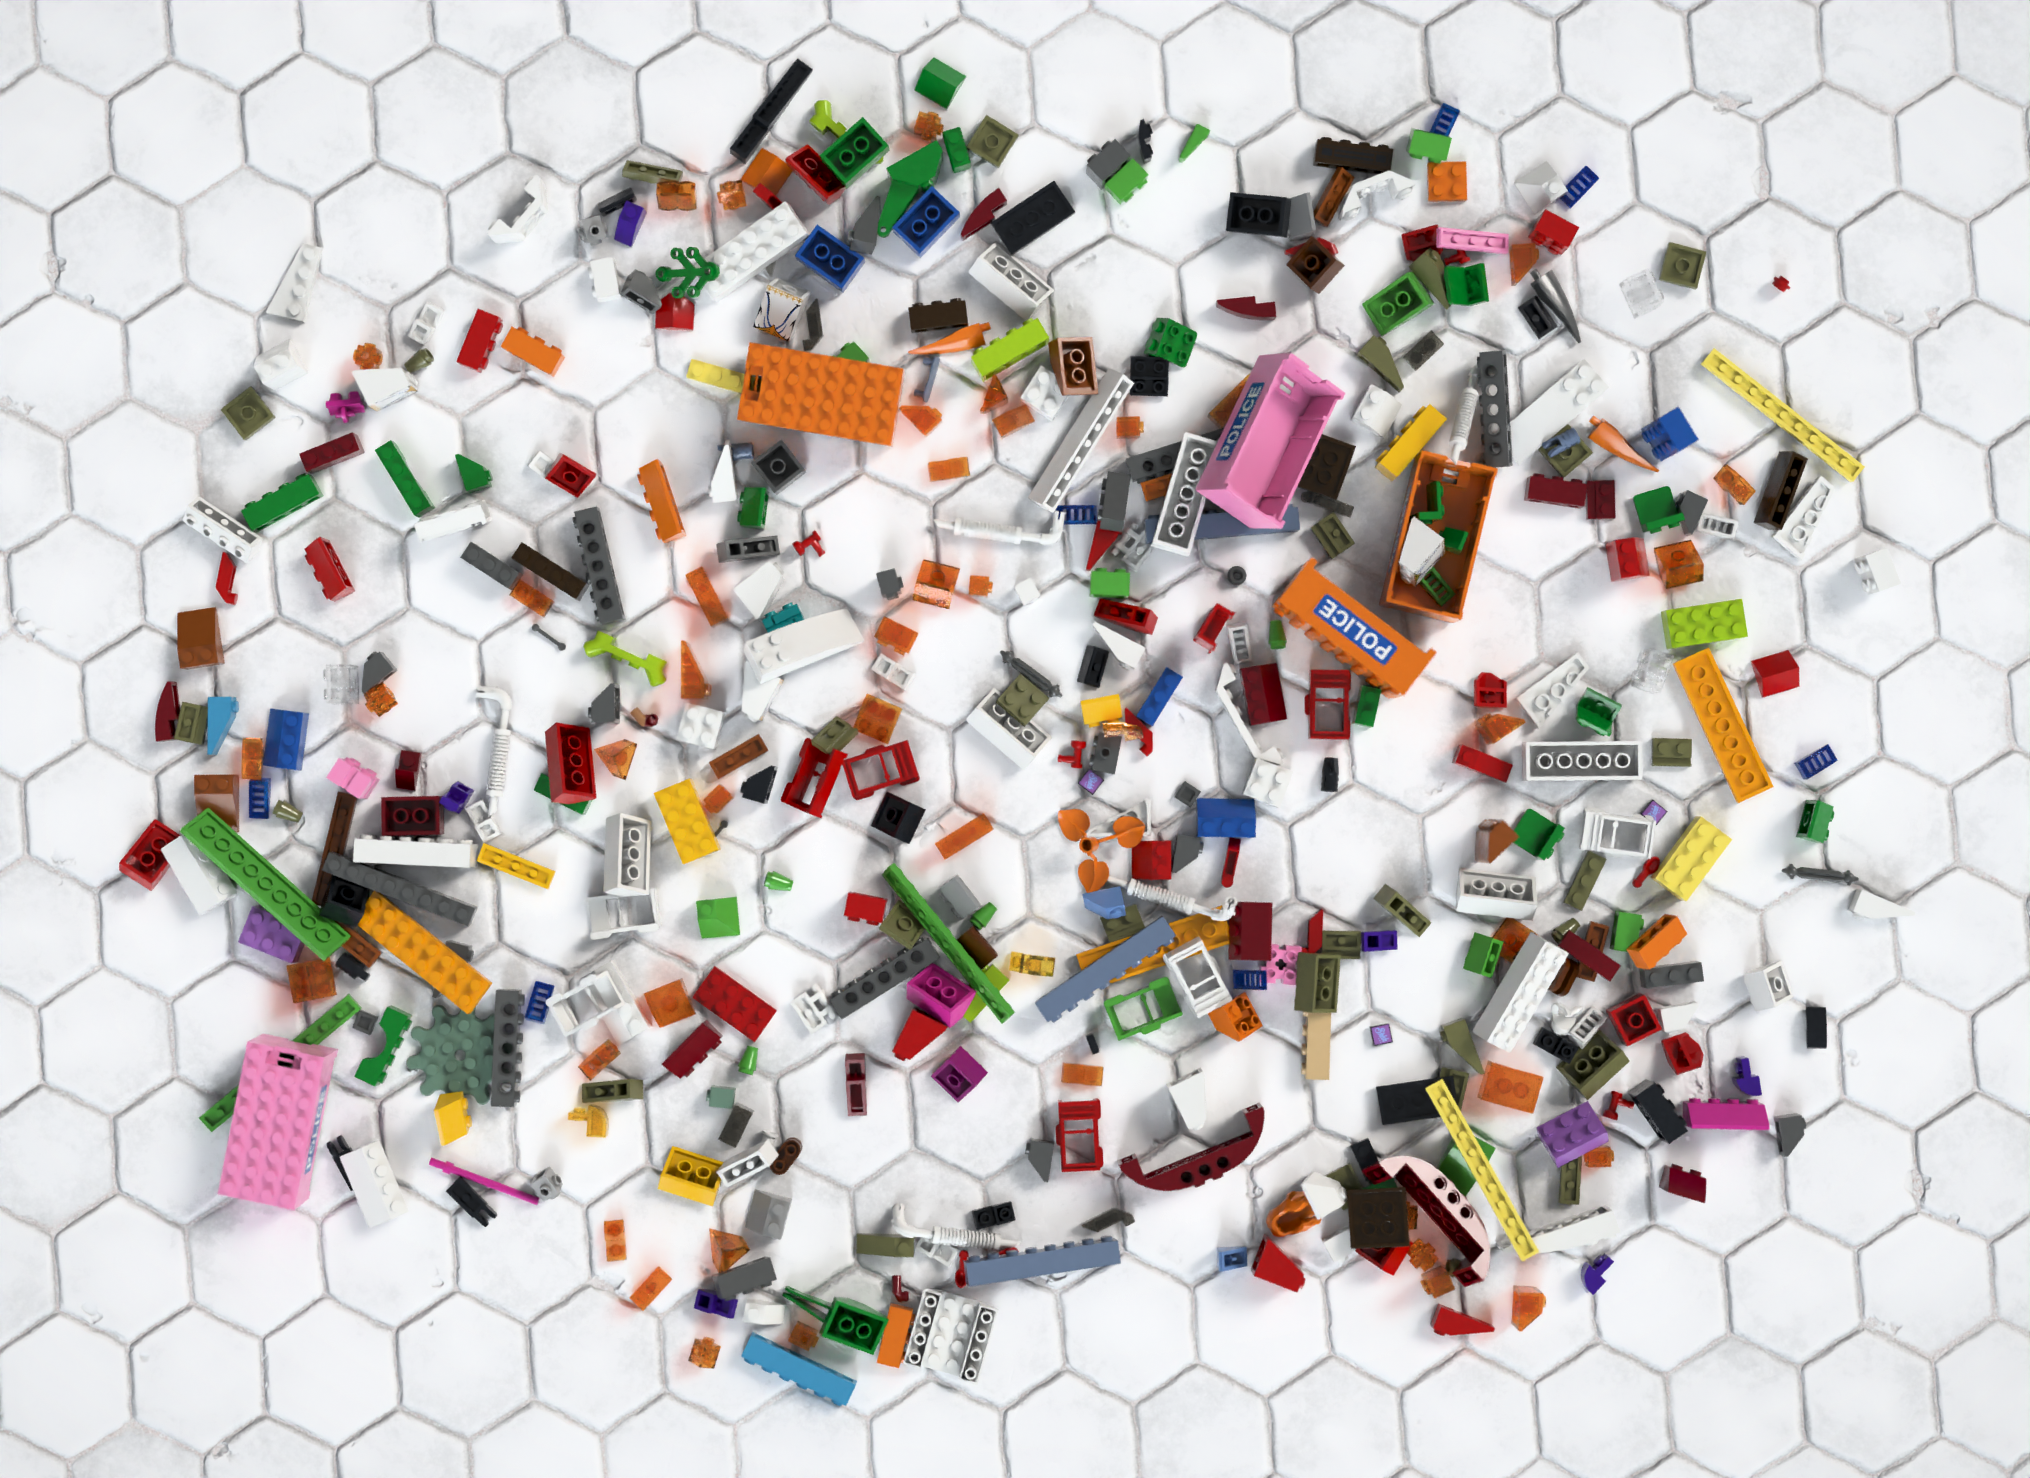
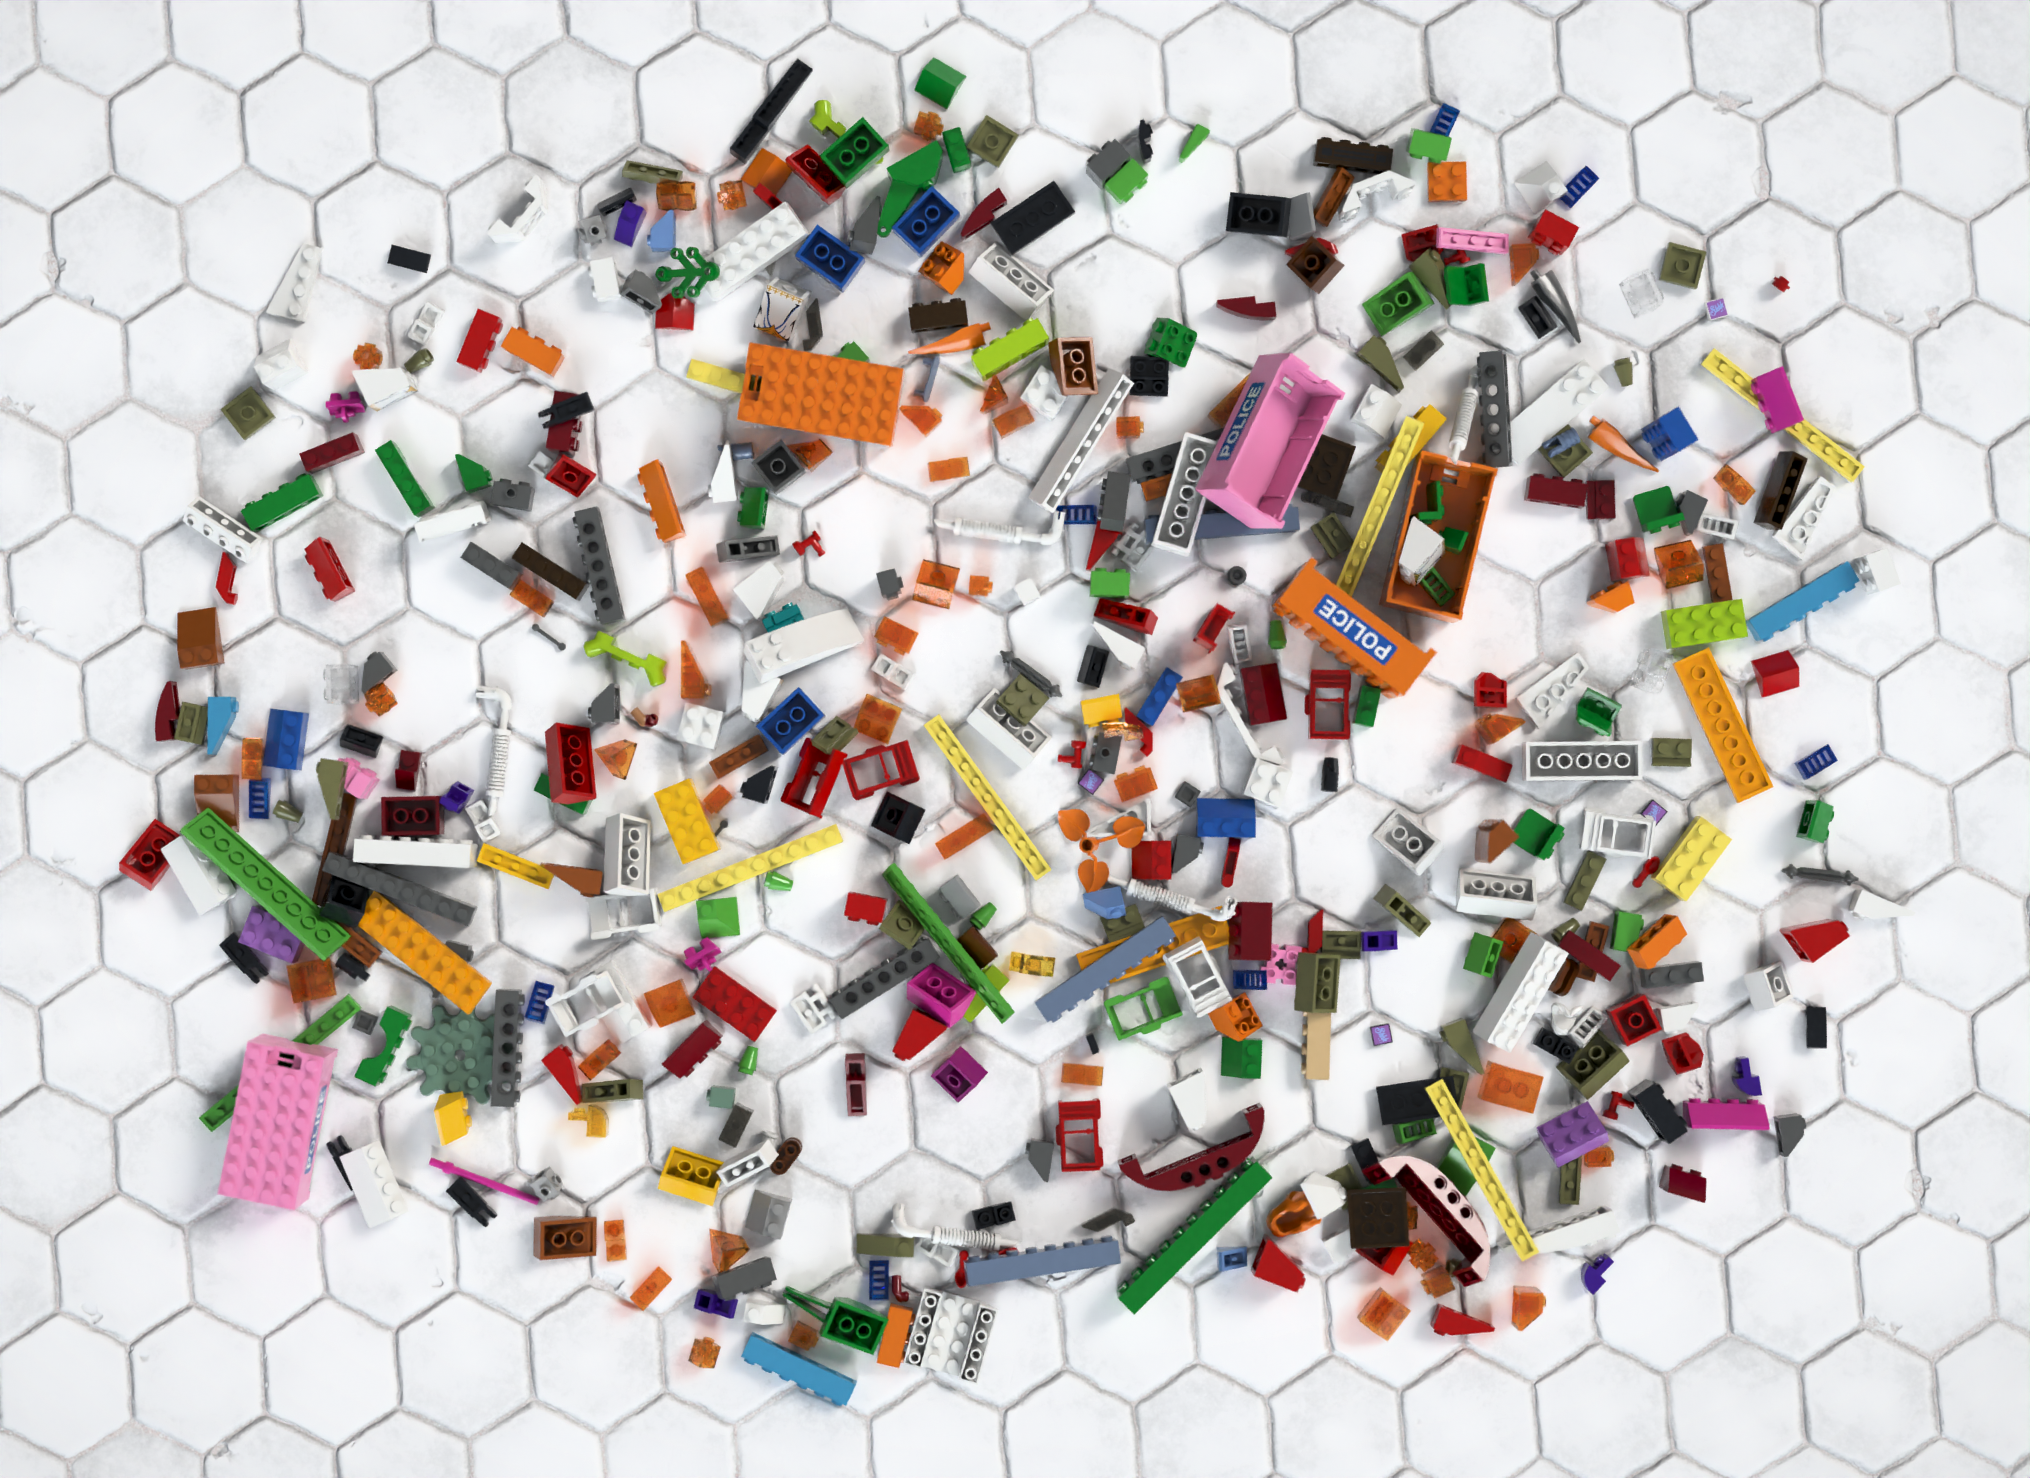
none -> black hinge [219,932,269,984]
none -> olive slope [316,758,348,820]
none -> black slope [340,724,384,758]
none -> black slope [387,244,431,273]
none -> dark grey brick [490,478,535,511]
none -> dark orange slope [533,1216,597,1260]
none -> black hinge [538,392,595,429]
none -> dark orange slope [540,862,603,898]
none -> red slope [541,1044,582,1105]
none -> dark red brick [546,391,583,456]
none -> medium blue slope [647,210,676,252]
none -> light yellow plate [657,824,843,912]
none -> dark pink hips [684,937,721,972]
none -> blue brick [756,687,826,755]
none -> clear orange slope [786,439,833,473]
none -> clear blue slope [869,1260,890,1301]
none -> orange slope [918,241,964,295]
none -> light yellow plate [924,714,1052,881]
none -> clear orange brick [1114,765,1158,802]
none -> green brick [1116,1157,1273,1315]
none -> clear orange slope [1176,674,1221,713]
none -> green slope [1221,1037,1262,1079]
none -> light yellow plate [1336,415,1424,597]
none -> clear orange slope [1357,1287,1411,1341]
none -> white slope [1373,807,1444,877]
none -> bright green slope [1392,1118,1437,1144]
none -> orange slope [1586,580,1635,613]
none -> olive cone [1613,357,1633,387]
none -> dark orange plate [1702,543,1733,603]
none -> tile [1704,297,1729,321]
none -> dark azure brick [1746,561,1860,642]
none -> dark pink slope [1751,366,1804,434]
none -> red slope [1780,919,1850,963]

